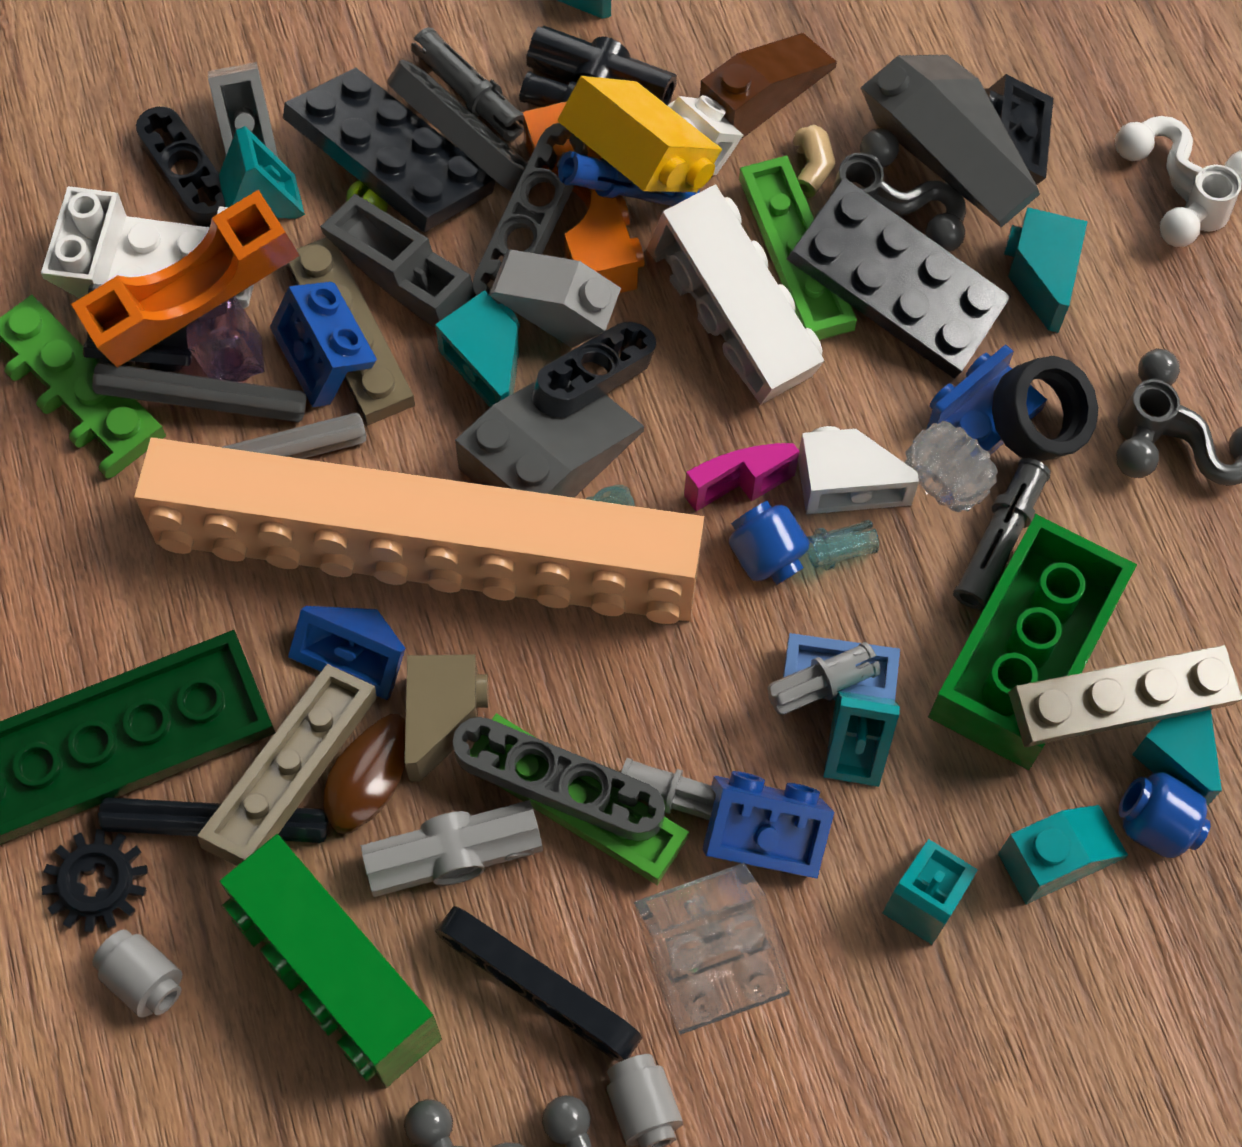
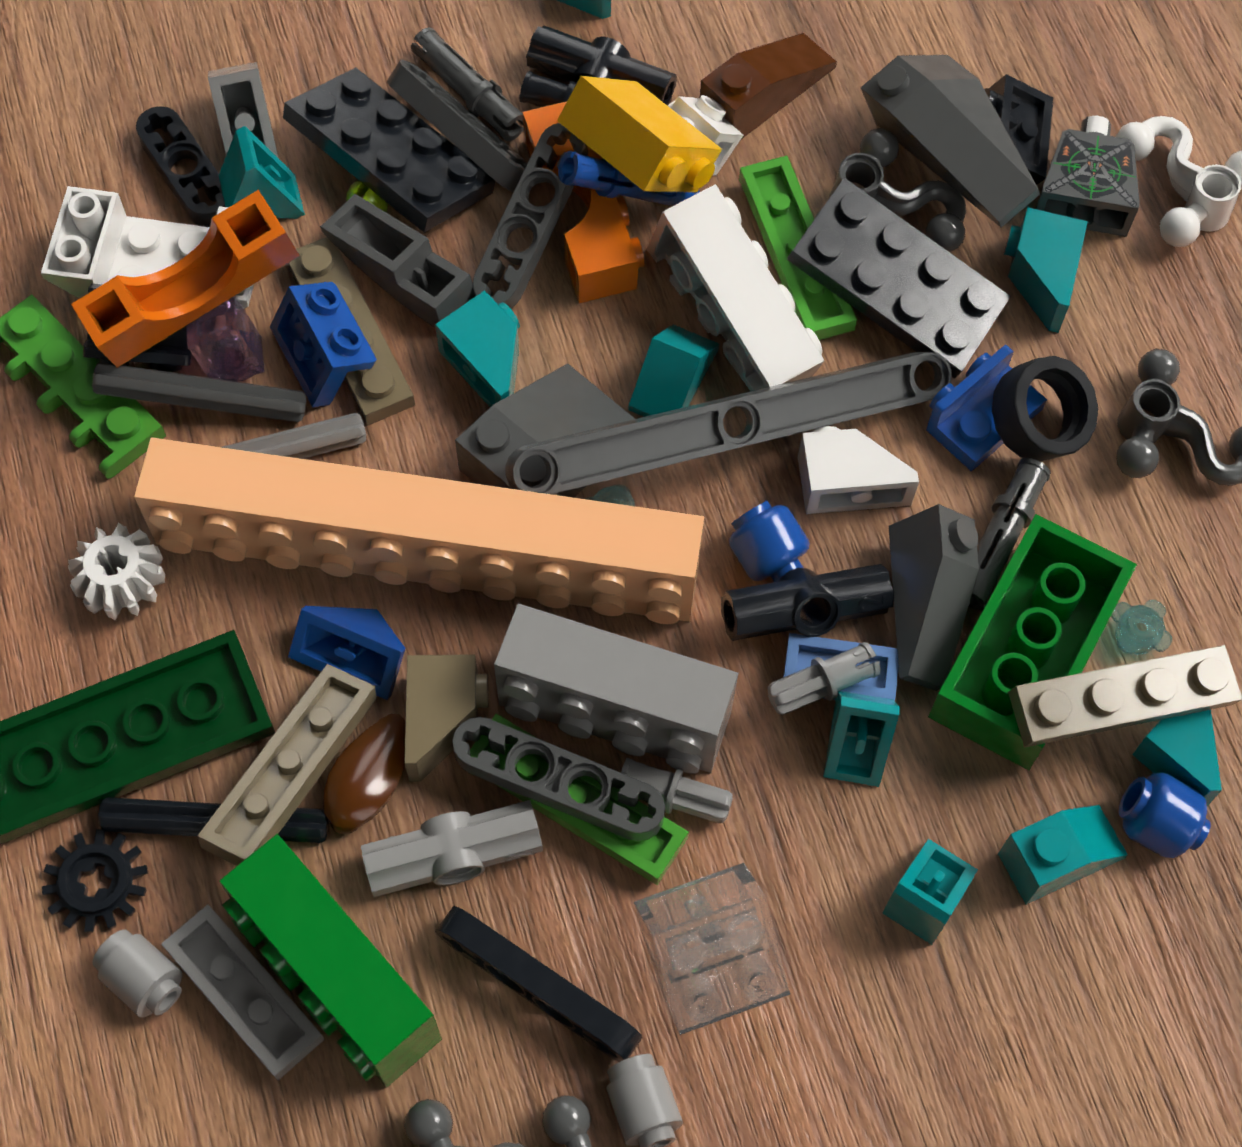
light grey slope [489,250,621,348] -> none
black beam [532,322,656,417] -> none
dark pink slope [684,443,800,512] -> none
blue bracket [702,771,835,879] -> none
tan arm [793,125,835,197] -> none
clear light blue pin [807,520,879,570] -> none
clear gear [905,421,998,512] -> none
none -> white gear [68,523,165,620]
none -> light grey plate [161,904,325,1080]
none -> light grey brick [494,603,739,773]
none -> dark grey beam [505,352,951,494]
none -> teal slope [628,324,720,417]
none -> black piece [721,564,894,641]
none -> dark grey slope [889,504,979,691]
none -> torso [1035,116,1140,237]
none -> clear light blue plate [1111,600,1172,654]

